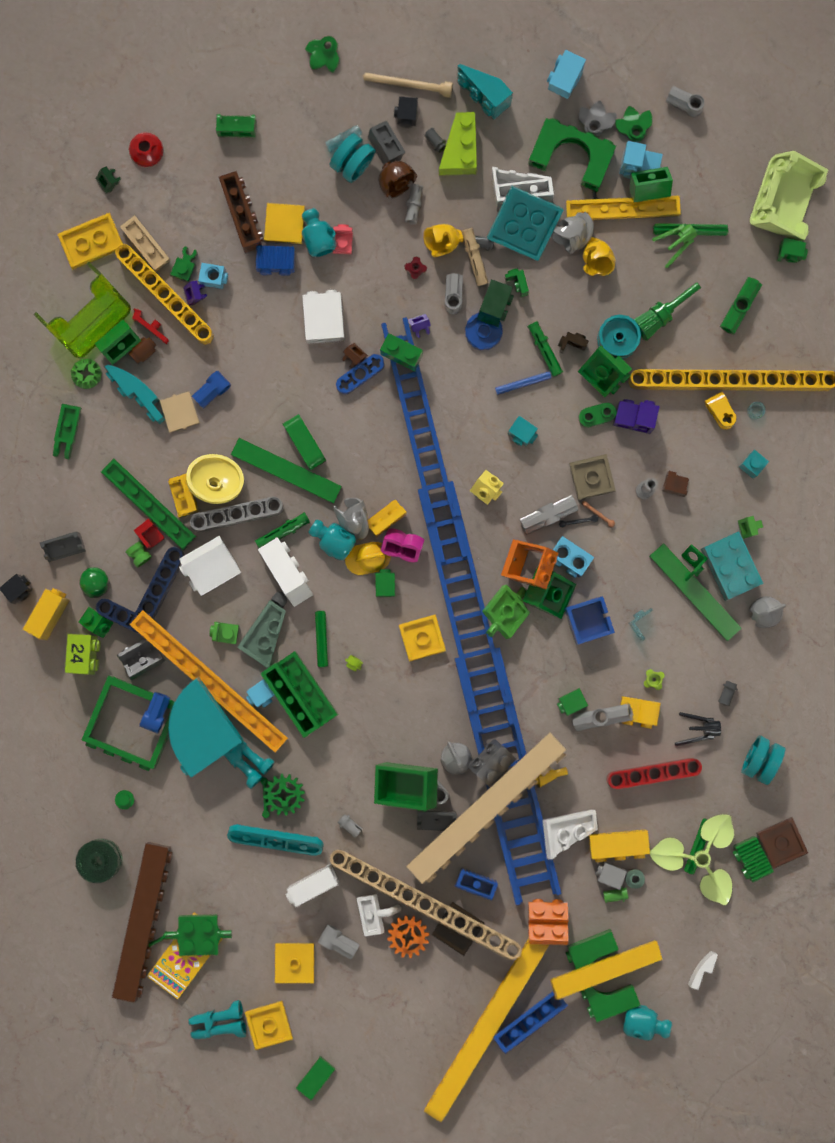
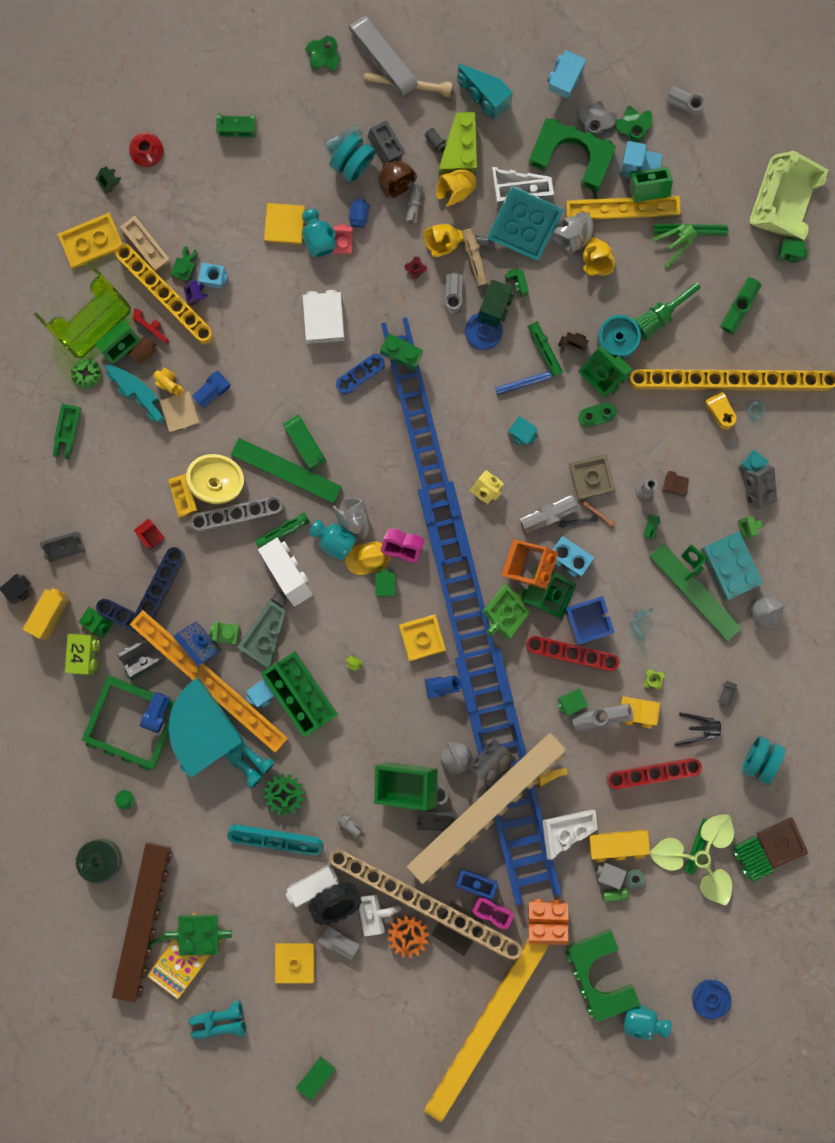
green hair [80,567,109,598] -> none
green tile [101,458,197,550] -> none
bright green wheel [126,541,152,568] -> none
white brick [179,536,241,596] -> none
reddish brown brick [219,171,264,253] -> none
yellow plate [245,1000,293,1050] -> none
blue brick [256,245,296,276] -> none
green hinge [261,778,270,818] -> none
green axle [315,611,328,668] -> none
reddish brown tile [342,343,368,368] -> none
yellow bracket [368,500,407,537] -> none
black brick [394,96,418,128] -> none
dark purple tile [408,314,431,338] -> none
blue brick [493,992,568,1054] -> none
yellow tile [550,940,663,999] -> none
dark purple brick [613,399,660,434] -> none
white slope [688,951,718,990] -> none
none -> yellow plate [153,367,184,396]
none -> blue plate [174,621,221,666]
none -> black tyre [308,882,362,925]
none -> light grey beam [349,16,418,96]
none -> blue brick [349,198,370,228]
none -> blue piece [425,676,462,699]
none -> yellow helmet [436,169,477,207]
none -> dark pink brick [472,896,514,929]
none -> red beam [526,636,619,671]
none -> green pin [643,514,661,539]
none -> blue tile [692,979,732,1019]
none -> flat silver bracket [744,465,777,510]

